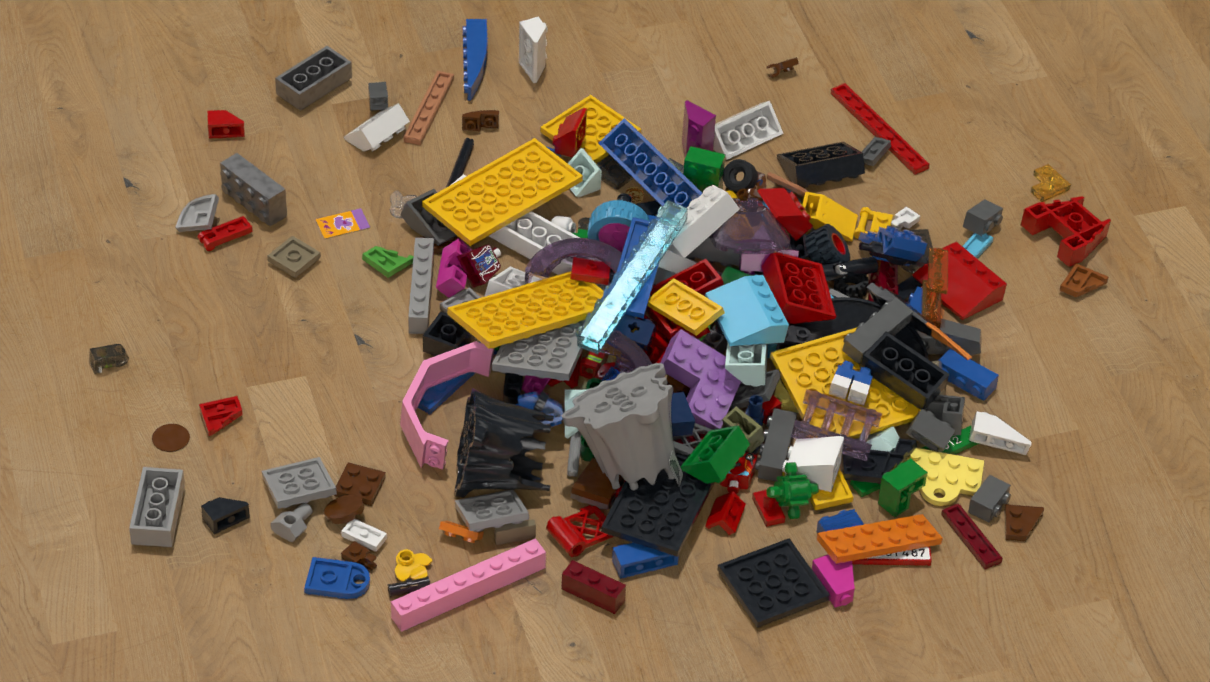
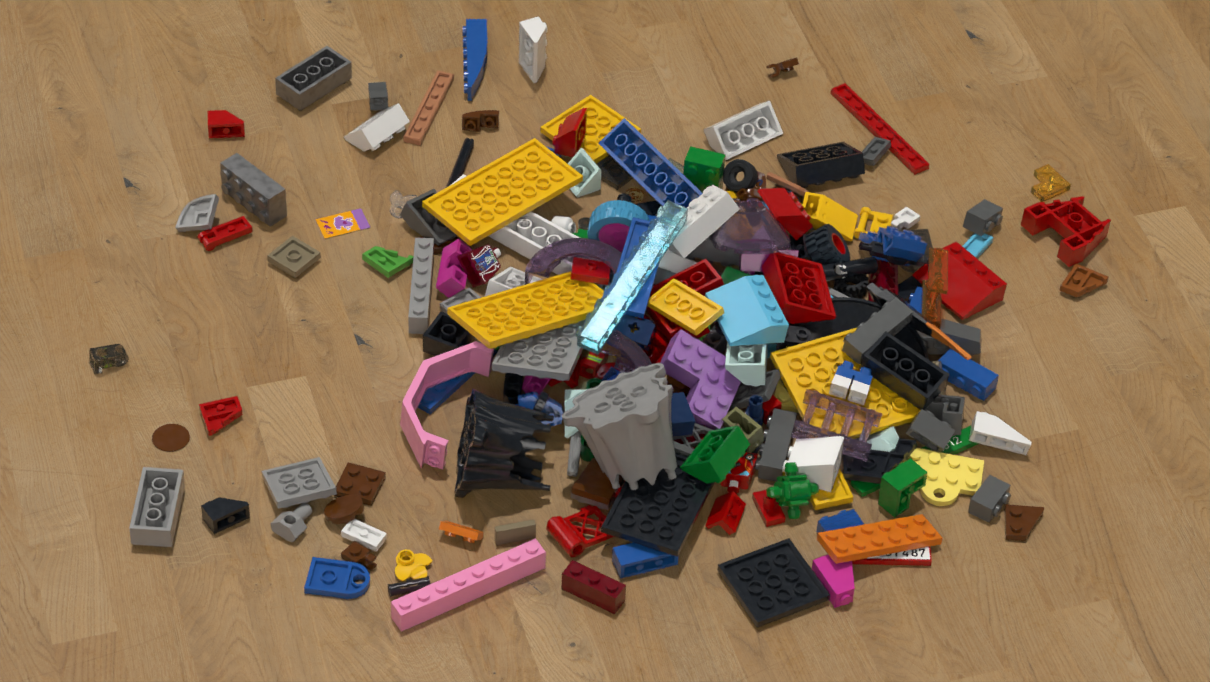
light grey plate [455,489,529,532] -> none
sticker [669,450,683,486] -> none
magenta slope [682,100,716,157] -> none
dark red tile [941,503,1003,569] -> none

